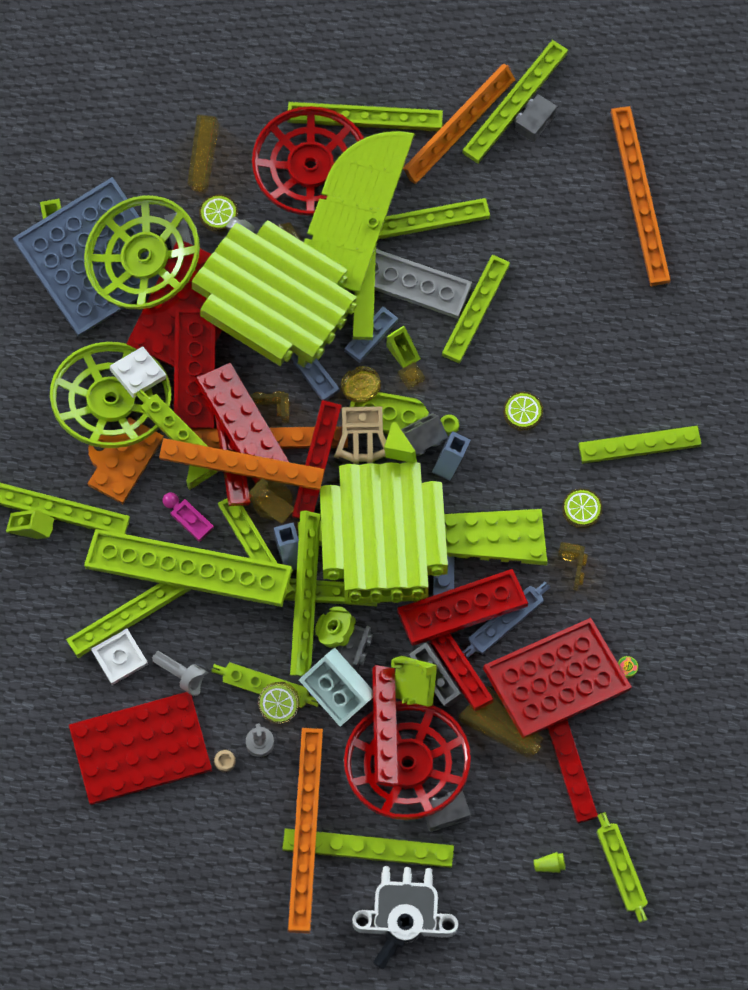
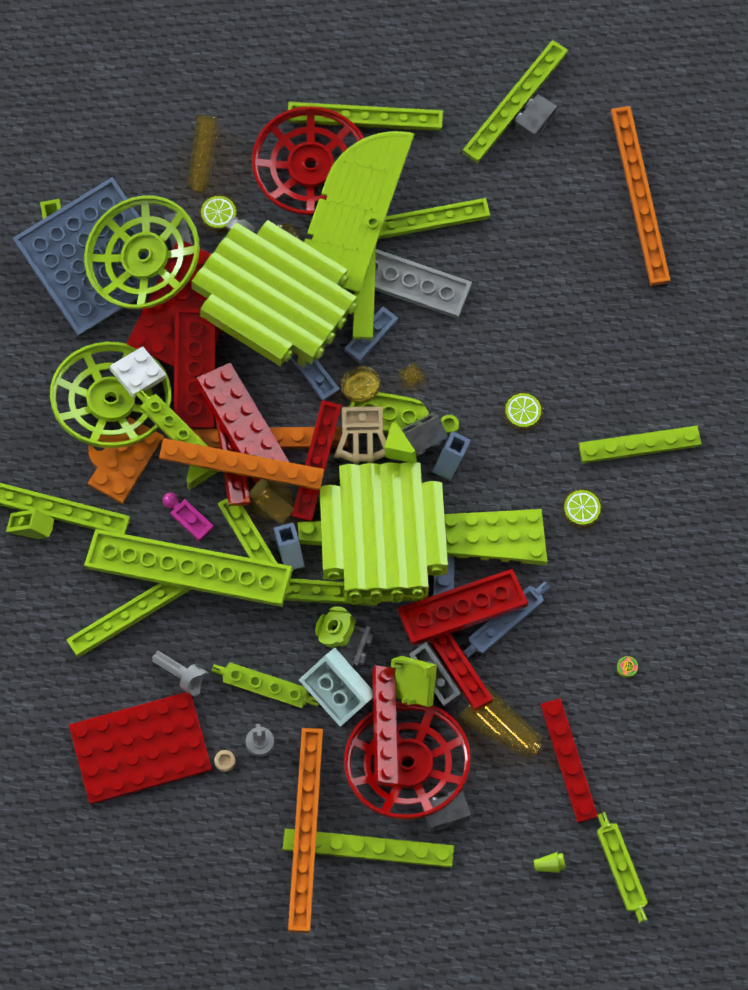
white plate [91,629,148,685] -> none
clear yellow bracket [250,391,290,423] -> none
tile [258,682,300,724] -> none
lime plate [290,511,321,677] -> none
piece [353,866,458,969] -> none
lime slope [386,326,420,369] -> none
orange plate [403,64,516,184] -> none
lime plate [442,255,510,364] -> none
red plate [483,618,632,739] -> none
clear yellow bracket [558,542,588,591] -> none

